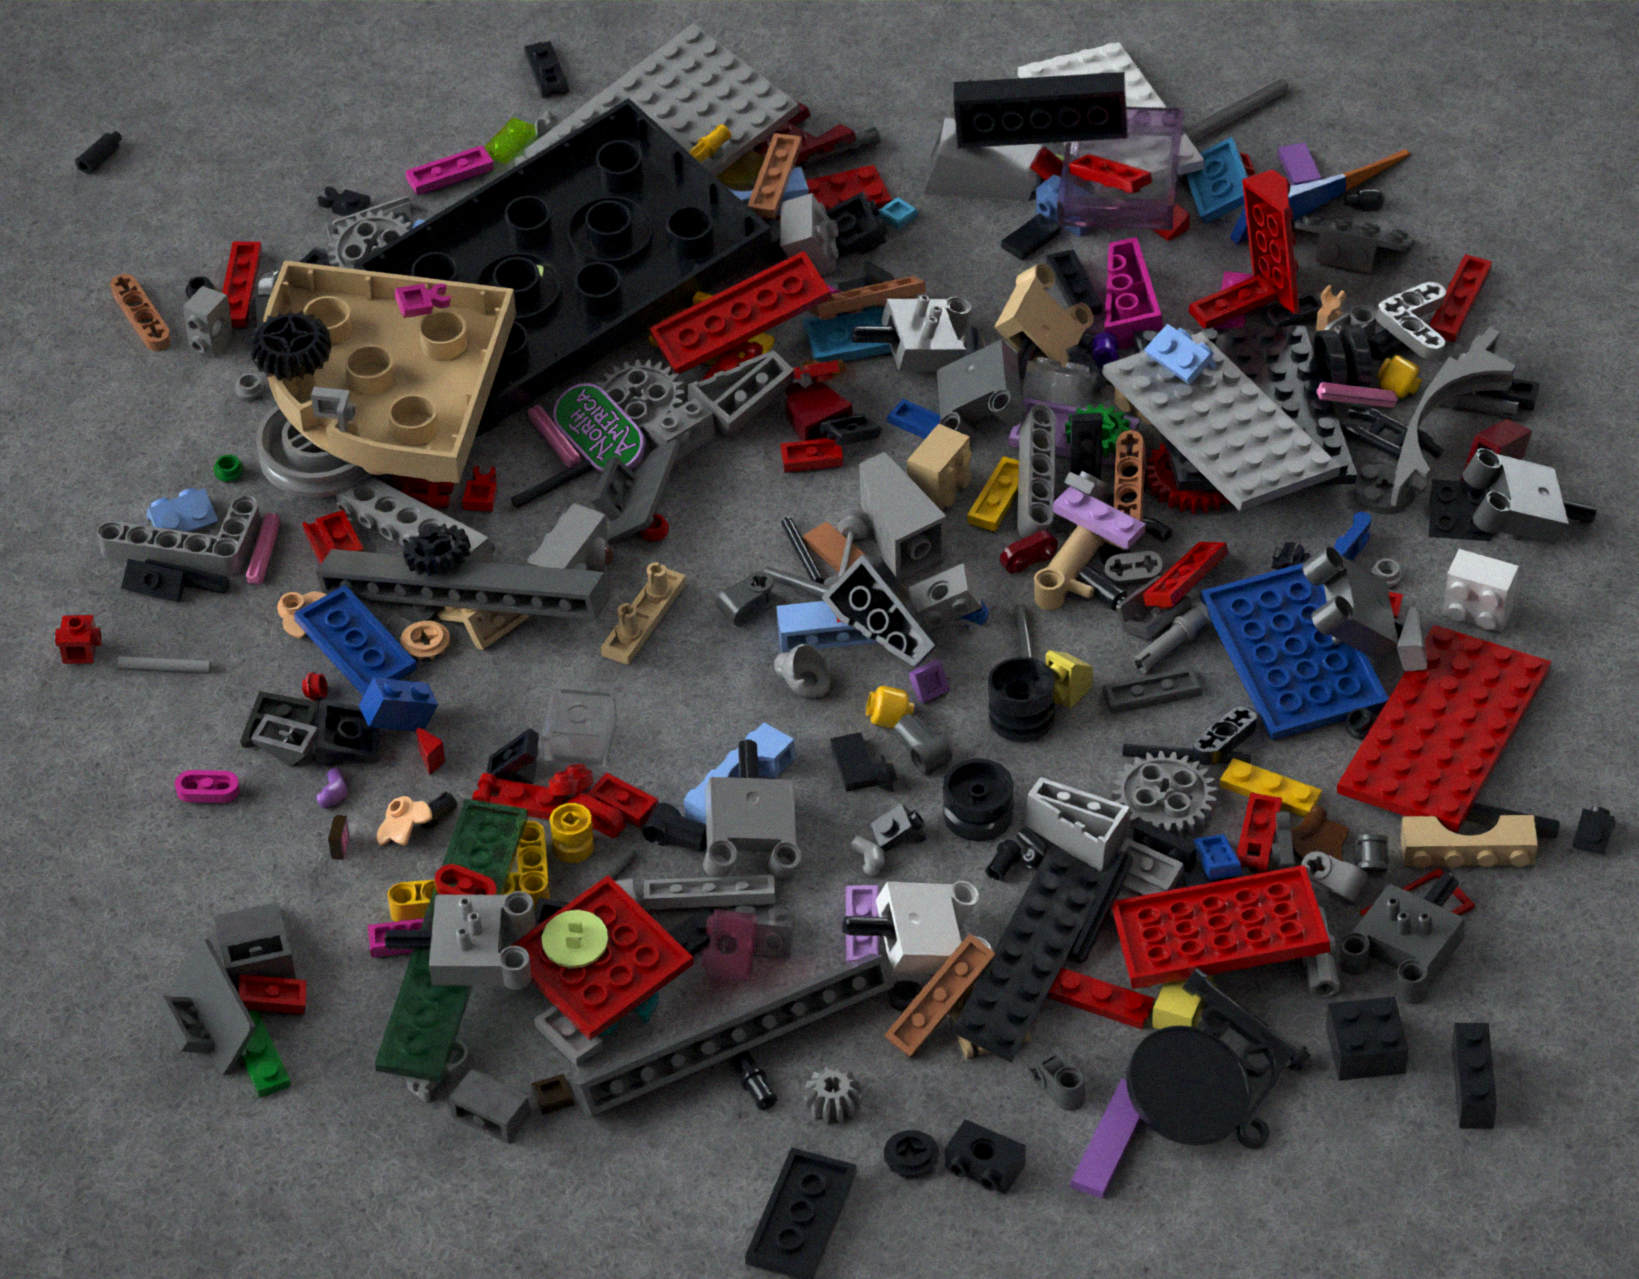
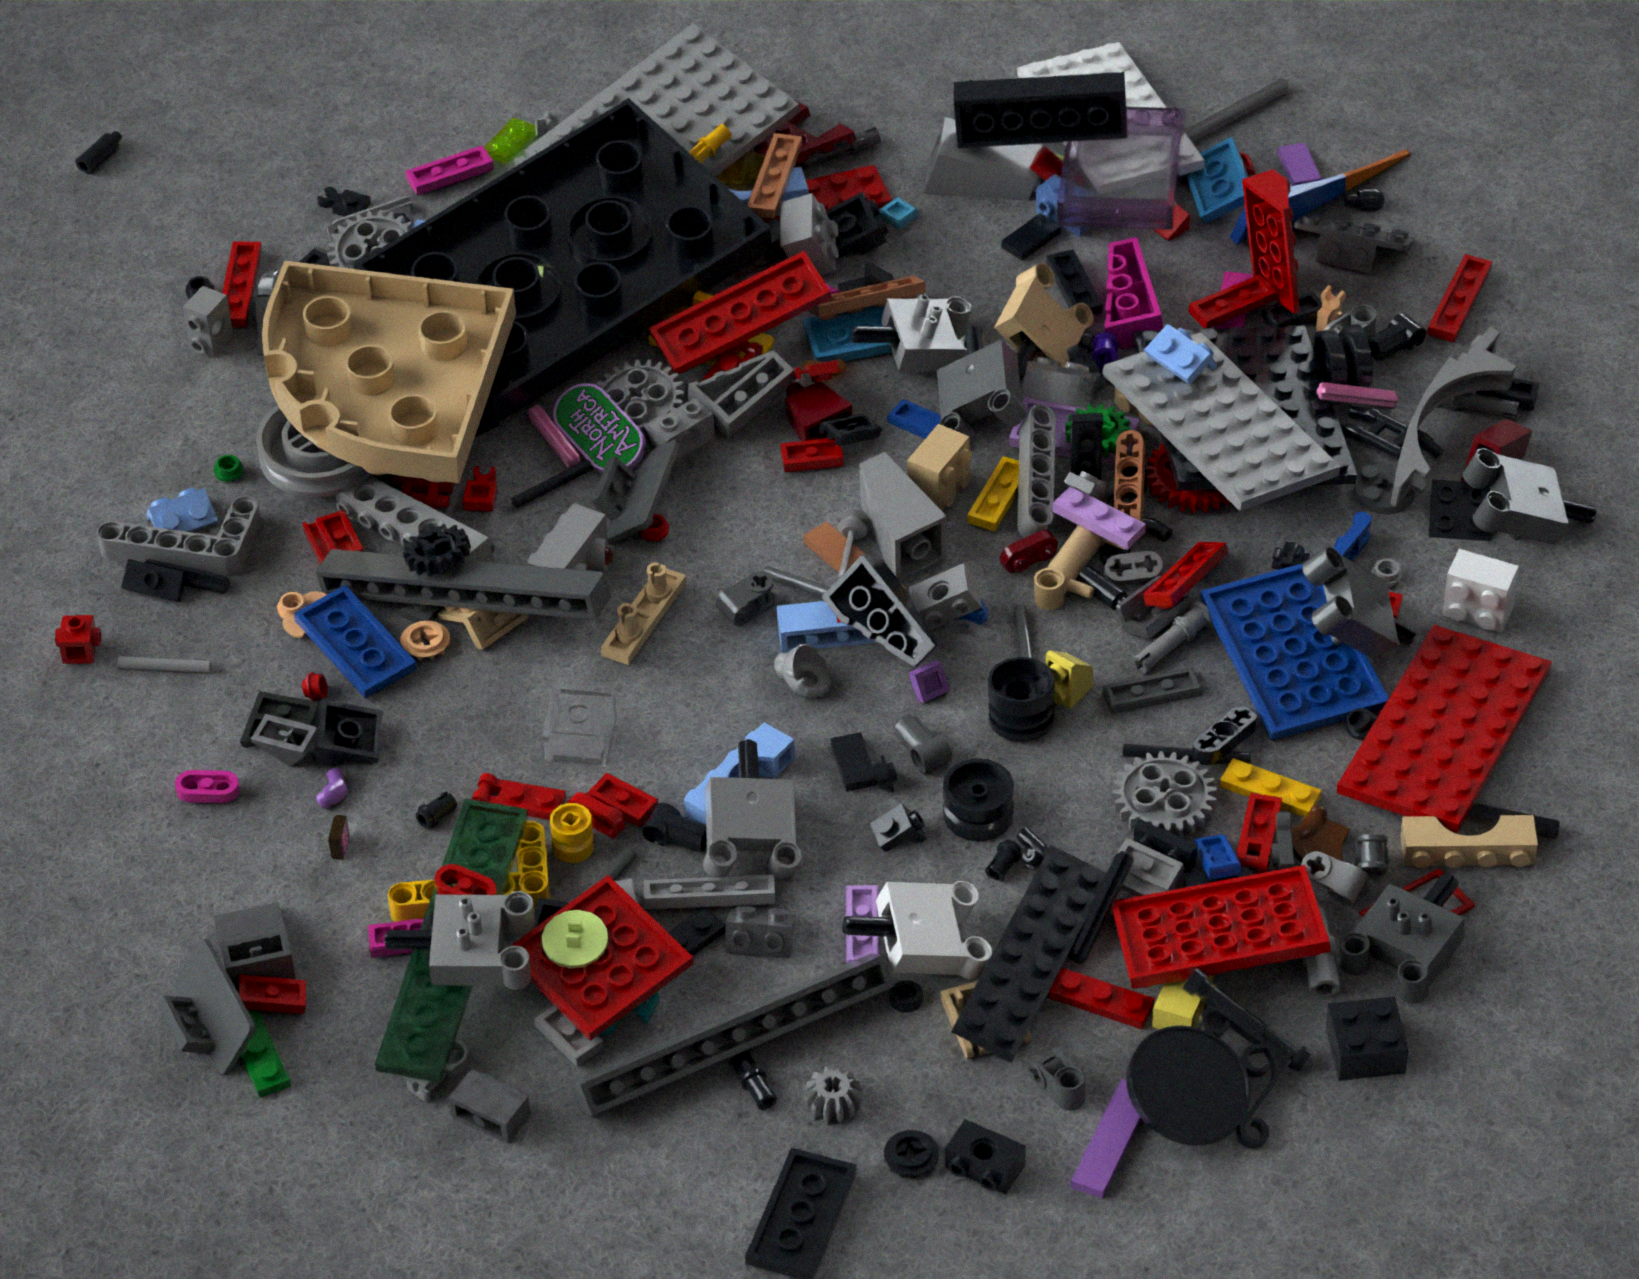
nougat beam [110,274,171,351] -> none
light grey plate [235,373,264,400] -> none
bright pink axle [246,512,281,585] -> none
black gear [249,310,332,382] -> none
light grey bracket [311,387,356,432] -> none
blue brick [359,678,439,731] -> none
light nougat plate [377,796,432,846] -> none
dark pink plate [395,283,451,318] -> none
red slope [416,728,445,775] -> none
black slope [487,728,539,784] -> none
black plate [524,41,569,98] -> none
dark brown tile [531,1074,574,1115] -> none
red plate [548,764,593,796] -> none
clear pink brick [702,909,759,981] -> none
black bar [781,517,825,584] -> none
light grey arm [851,836,885,877] -> none
yellow head [866,686,914,729] -> none
nougat plate [884,933,996,1059] -> none
light grey wedge [1024,777,1130,873] -> none
red plate [1069,154,1152,193] -> none
light grey beam [1376,282,1446,360] -> none
yellow head [1376,355,1423,399] -> none
light grey slope [1397,607,1428,671] -> none
black brick [1451,1023,1497,1129] -> none
black bracket [1573,806,1616,856] -> none

